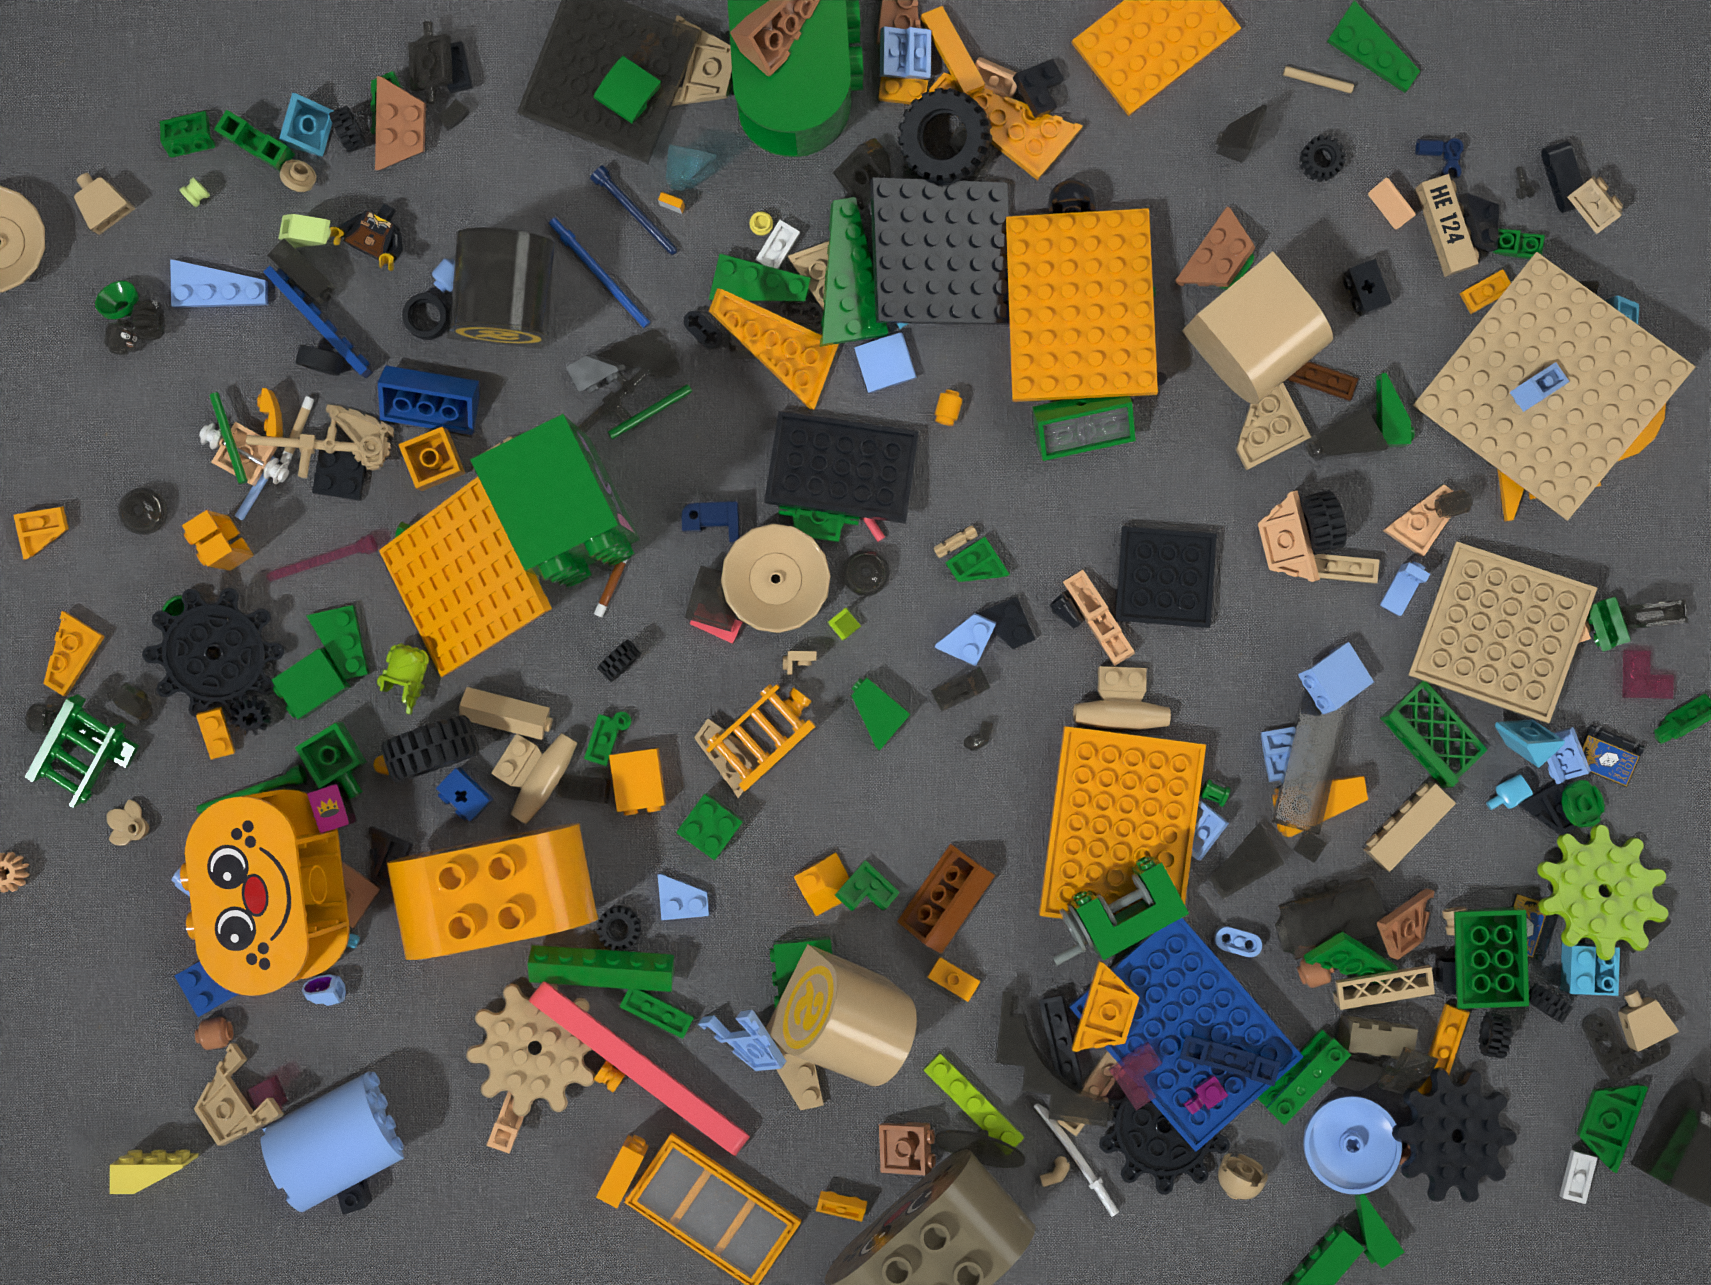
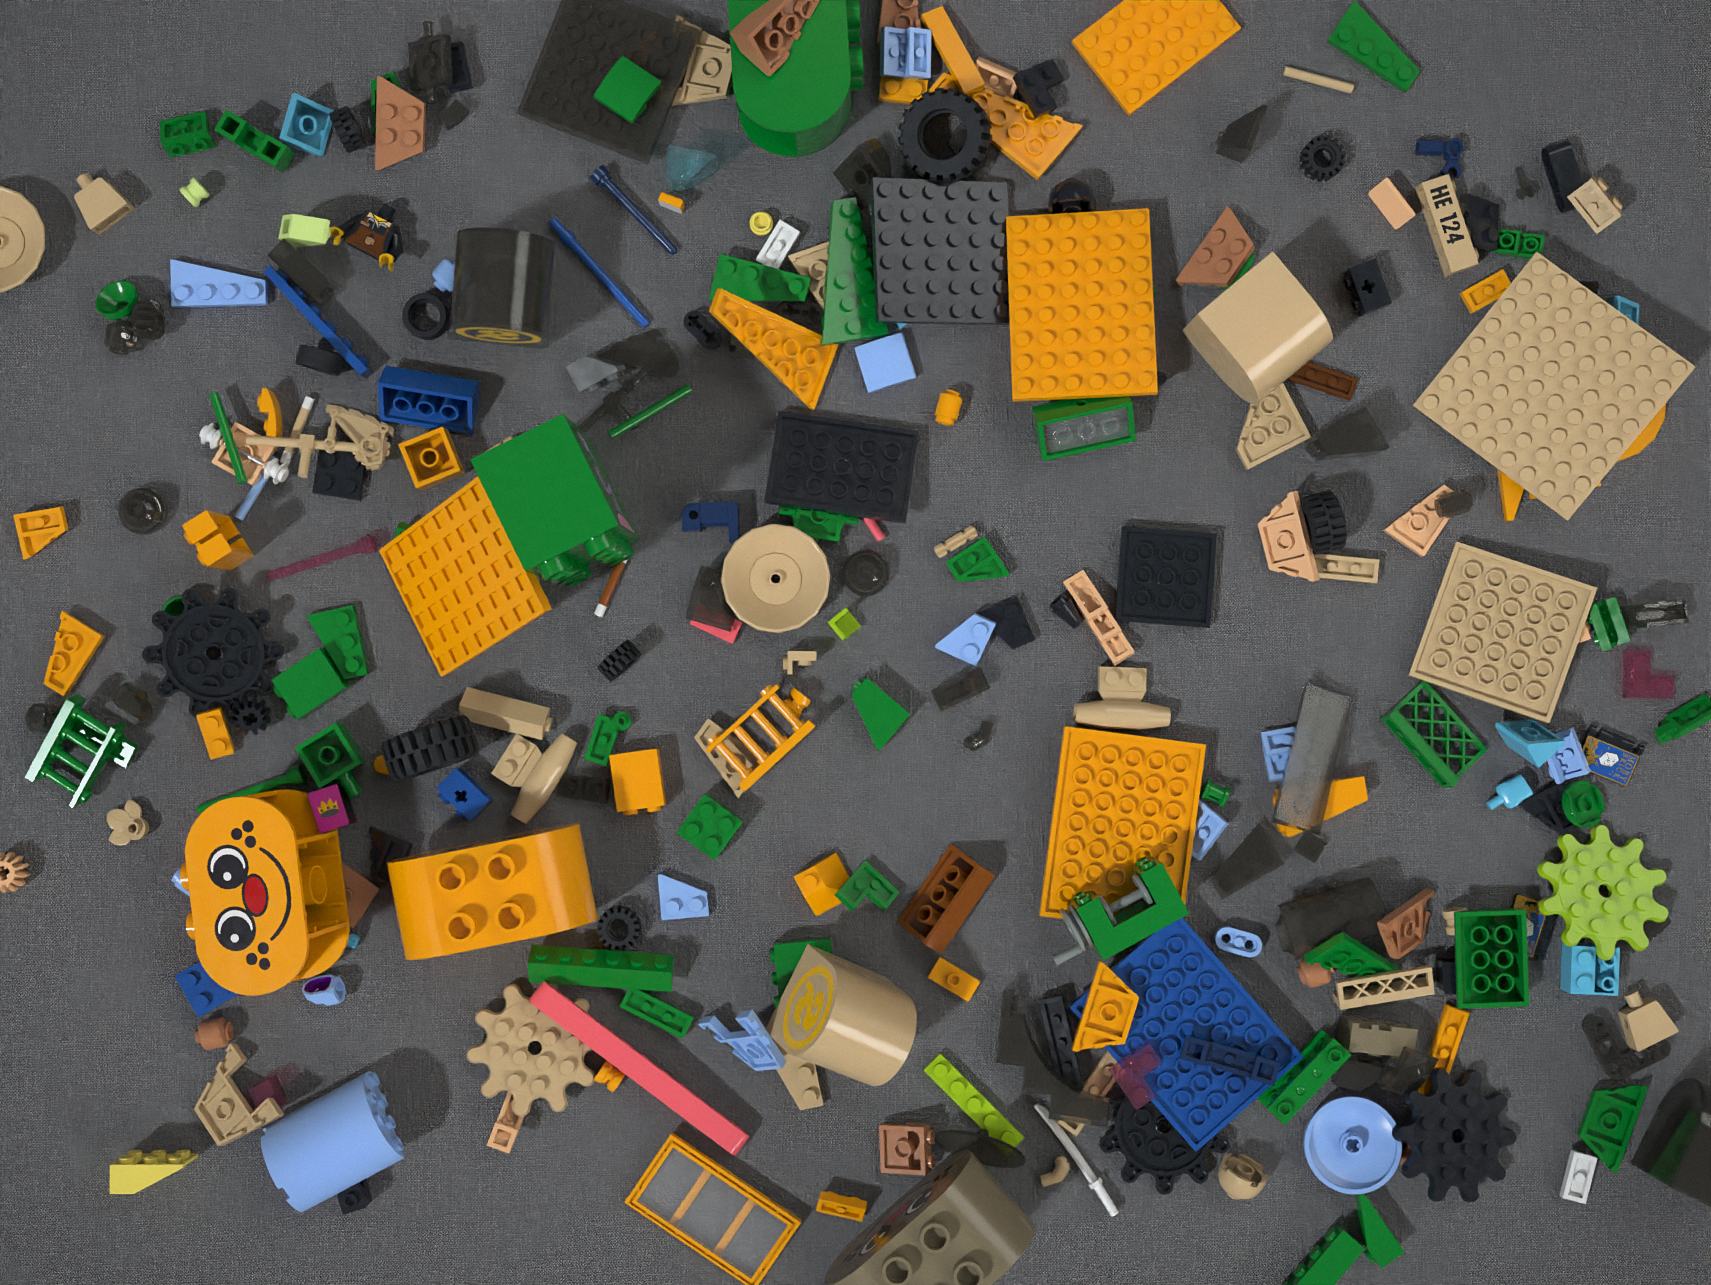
tan plate [280,160,317,192] -> none
lime helmet [377,643,429,715] -> none
light orange brick [596,1135,649,1208] -> none
magenta plate [1183,1074,1228,1114] -> none
light blue panel [1298,642,1374,714] -> none
tan brick [1363,782,1456,872] -> none
green slope [1376,373,1415,447] -> none
light blue bracket [1380,561,1430,616] -> none
black tyre [1478,1012,1513,1059] -> none
light blue slope [1510,362,1570,412] -> none
black tyre [1529,983,1573,1024] -> none

